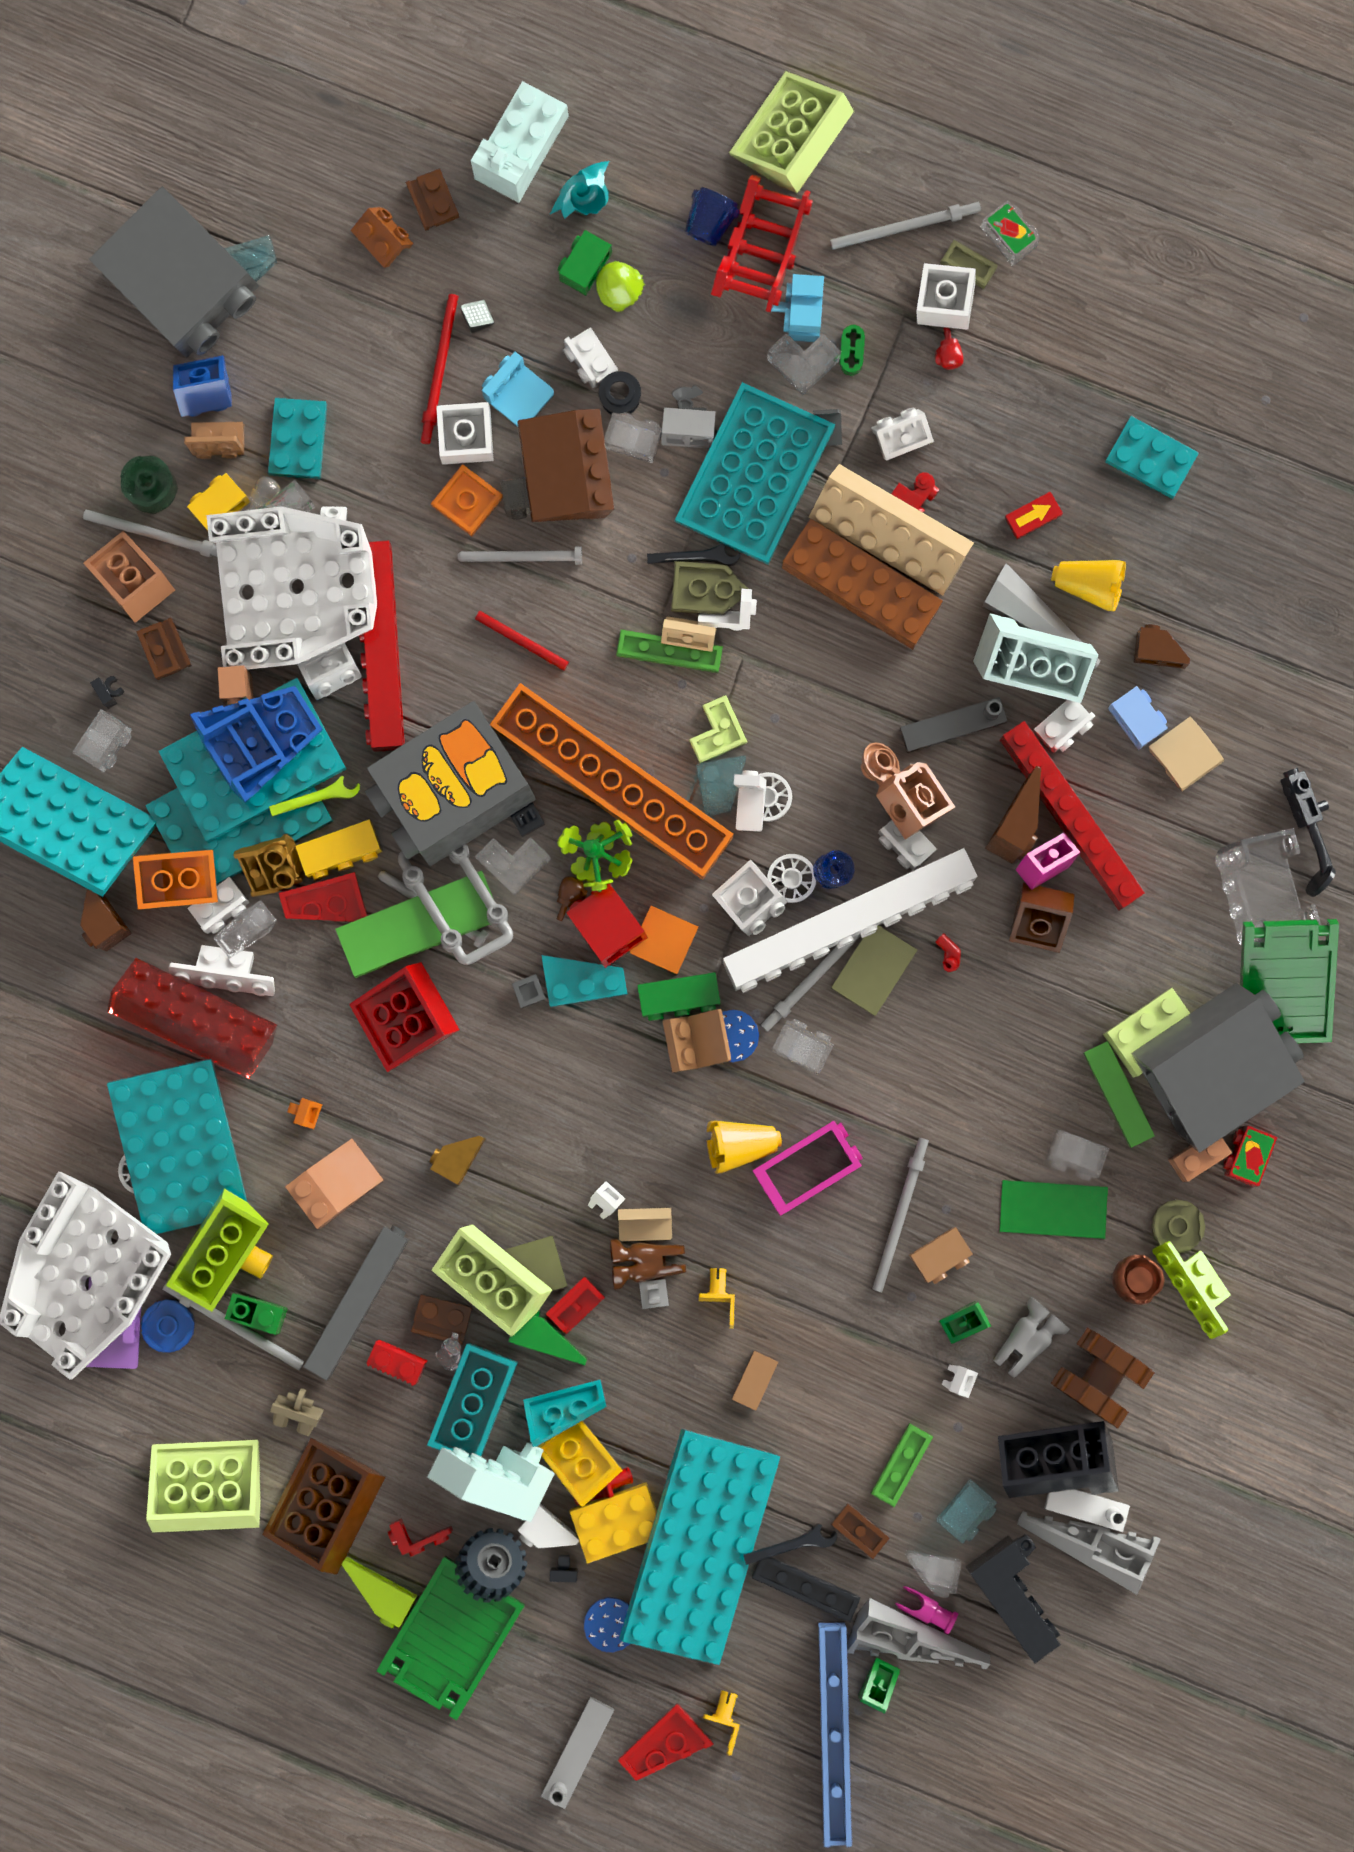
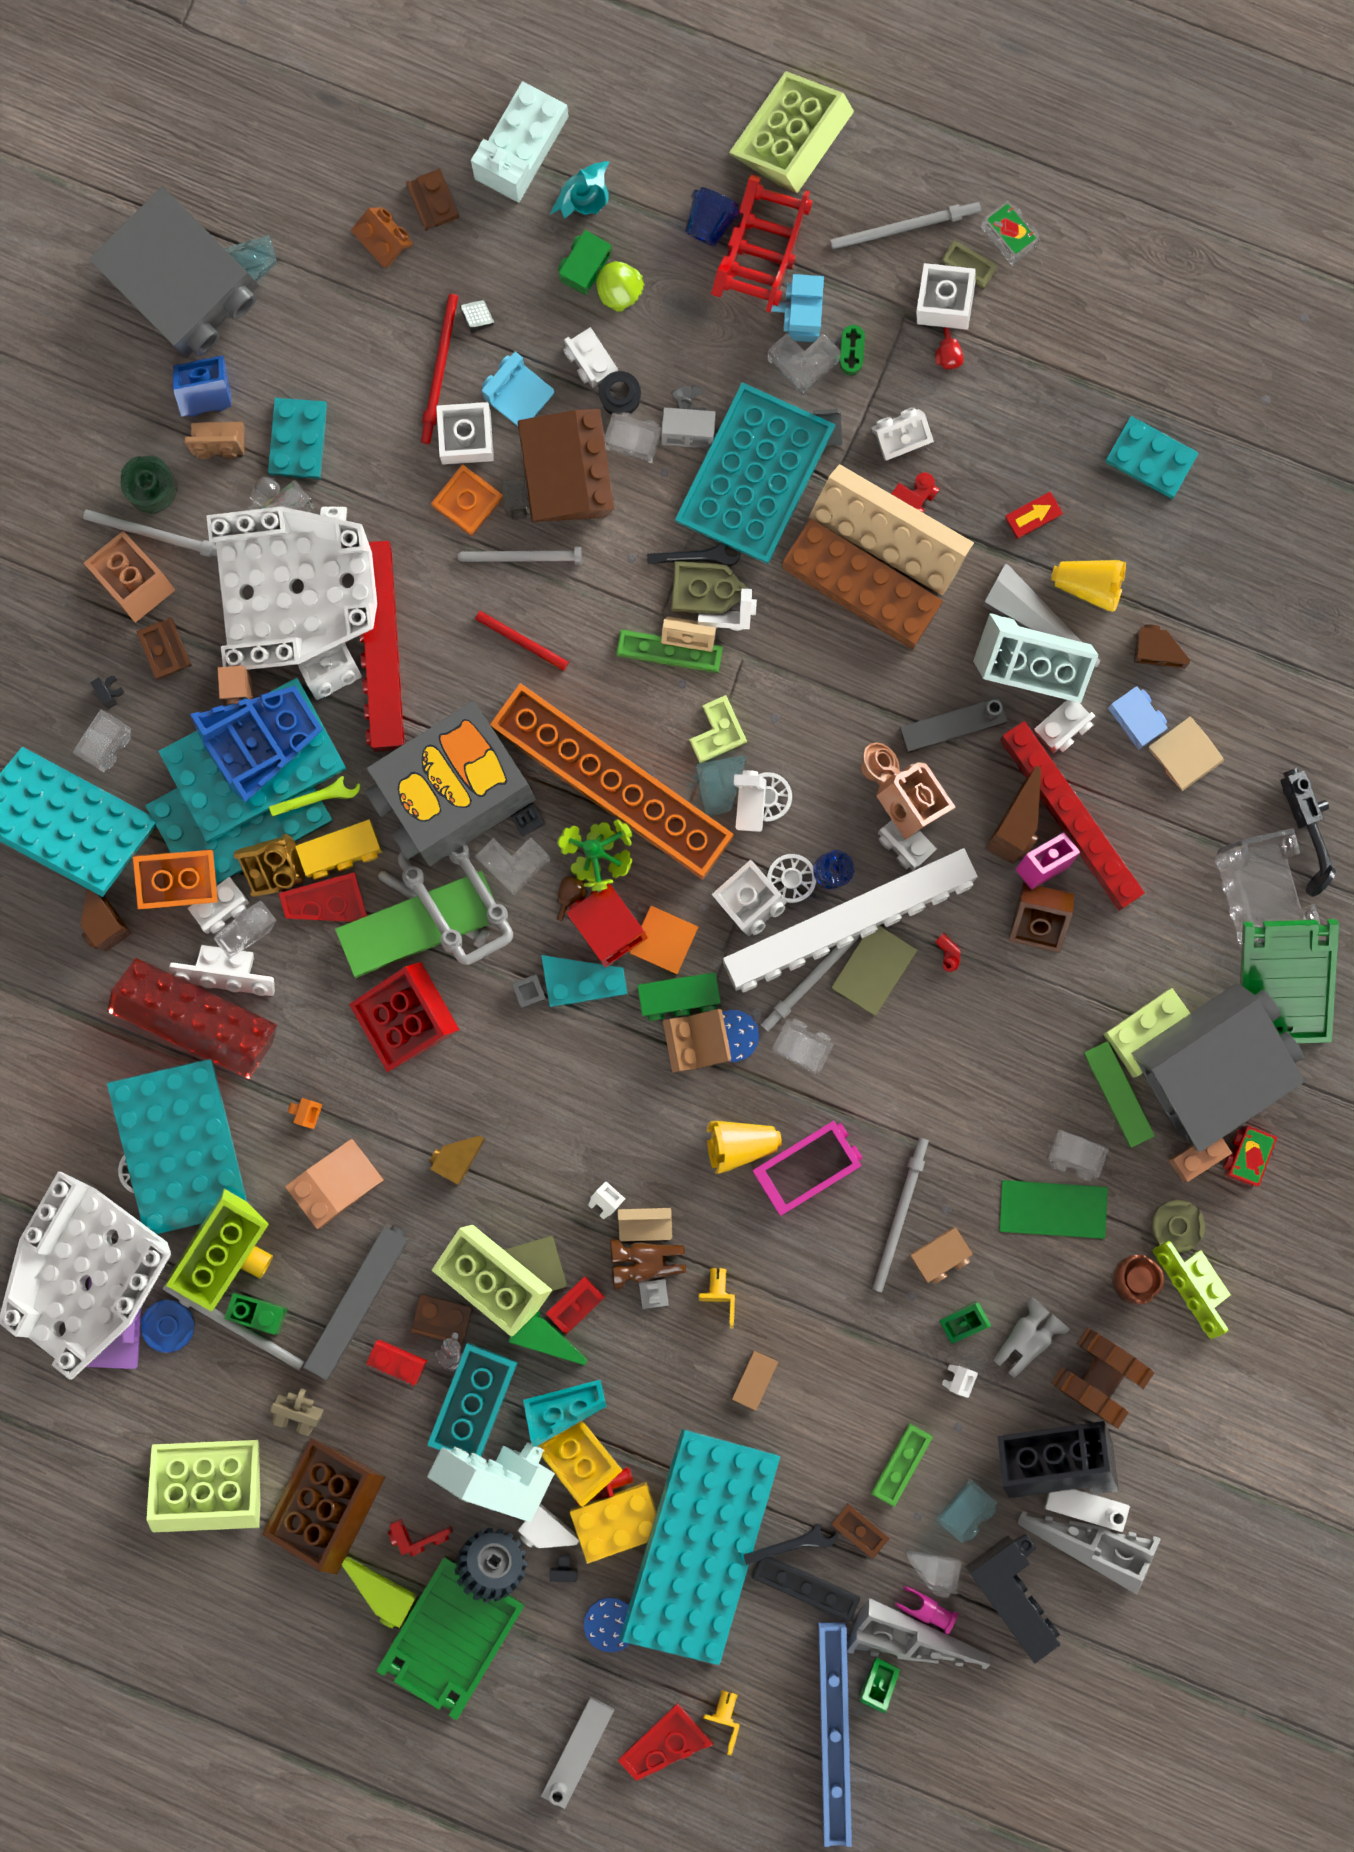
yellow brick [187,473,250,531] -> none

